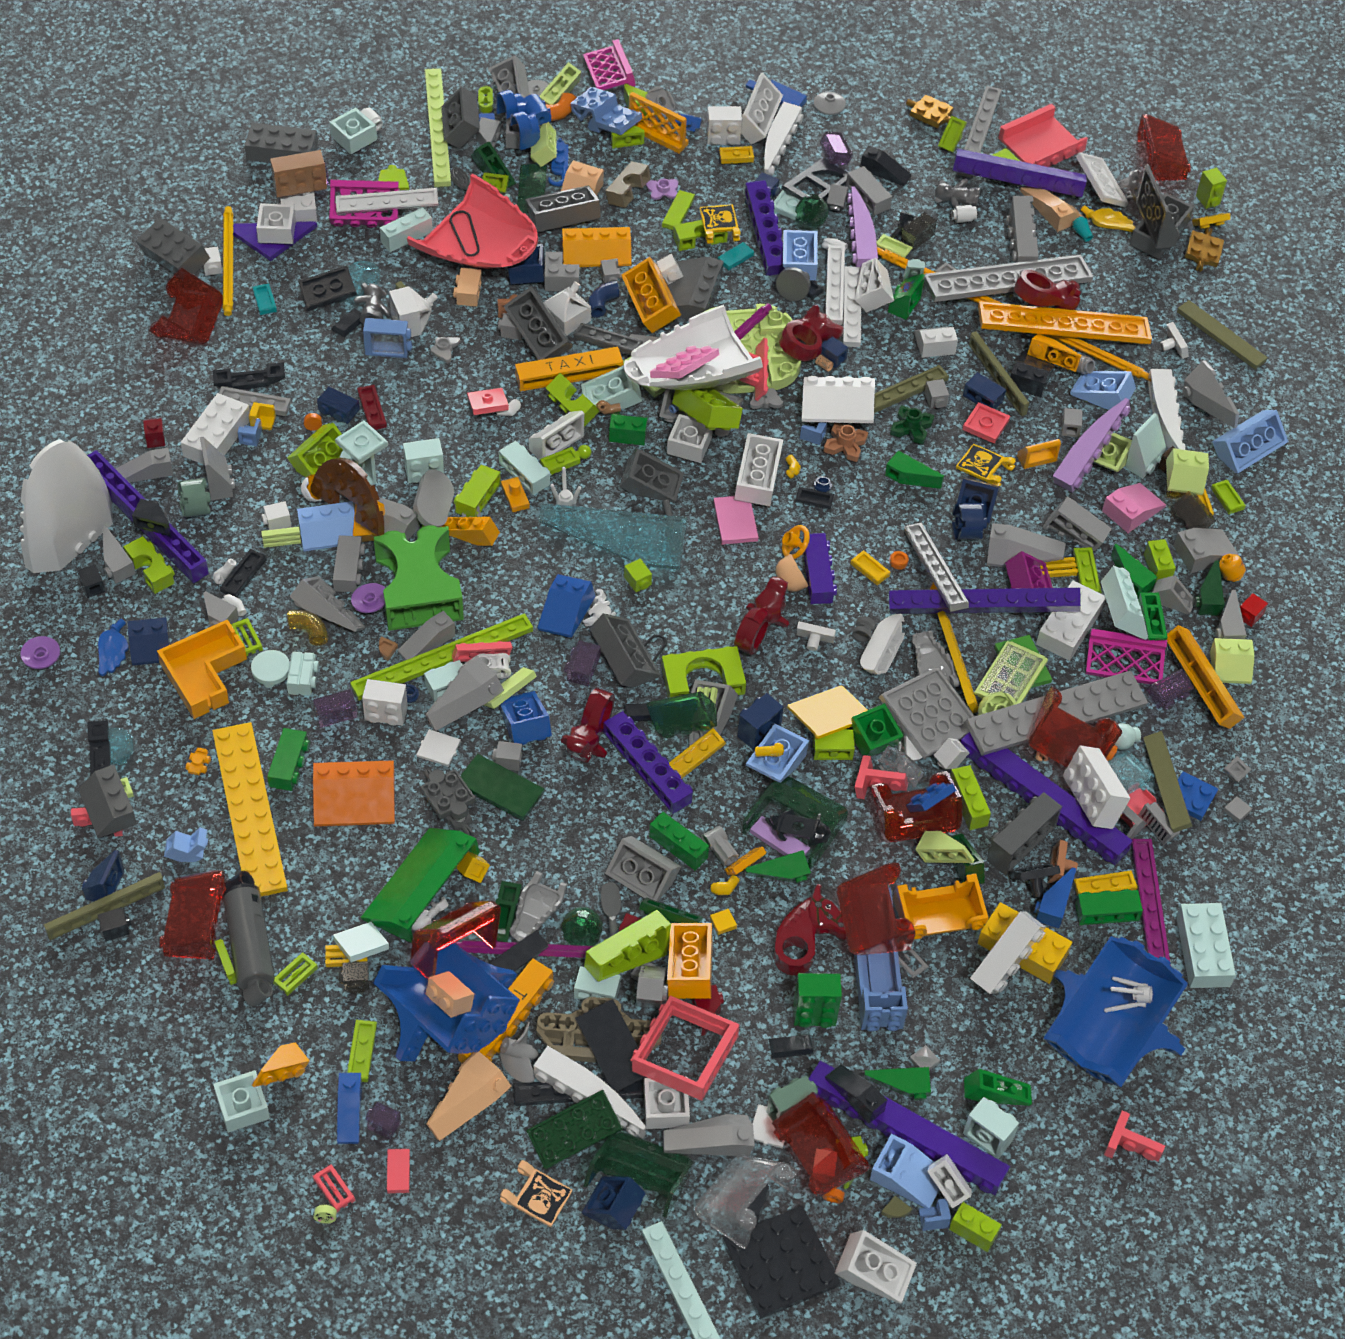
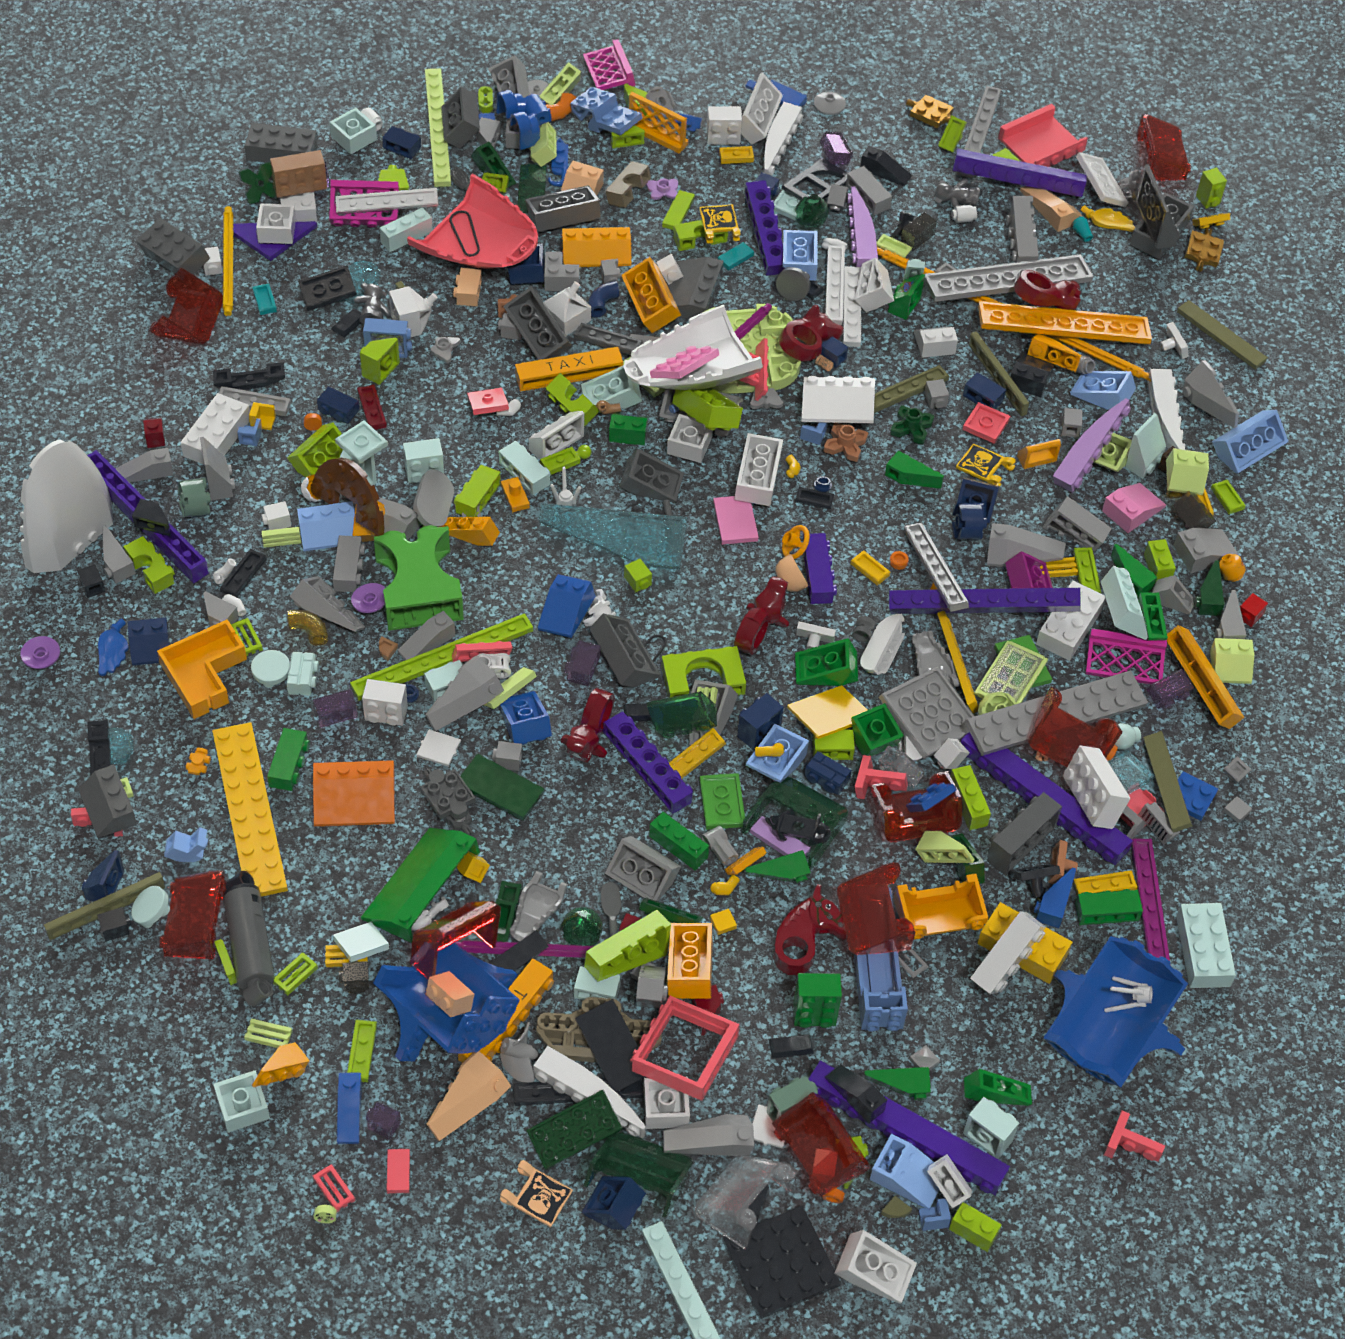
none -> light aqua tile [131,886,170,928]
none -> dark green plant [238,162,277,204]
none -> yellowish green tile [244,1018,292,1048]
none -> lime slope [360,338,400,385]
none -> dark blue brick [382,126,421,159]
none -> bright green tile [699,773,746,830]
none -> green slope [795,638,858,686]
none -> dark blue brick [805,751,852,795]

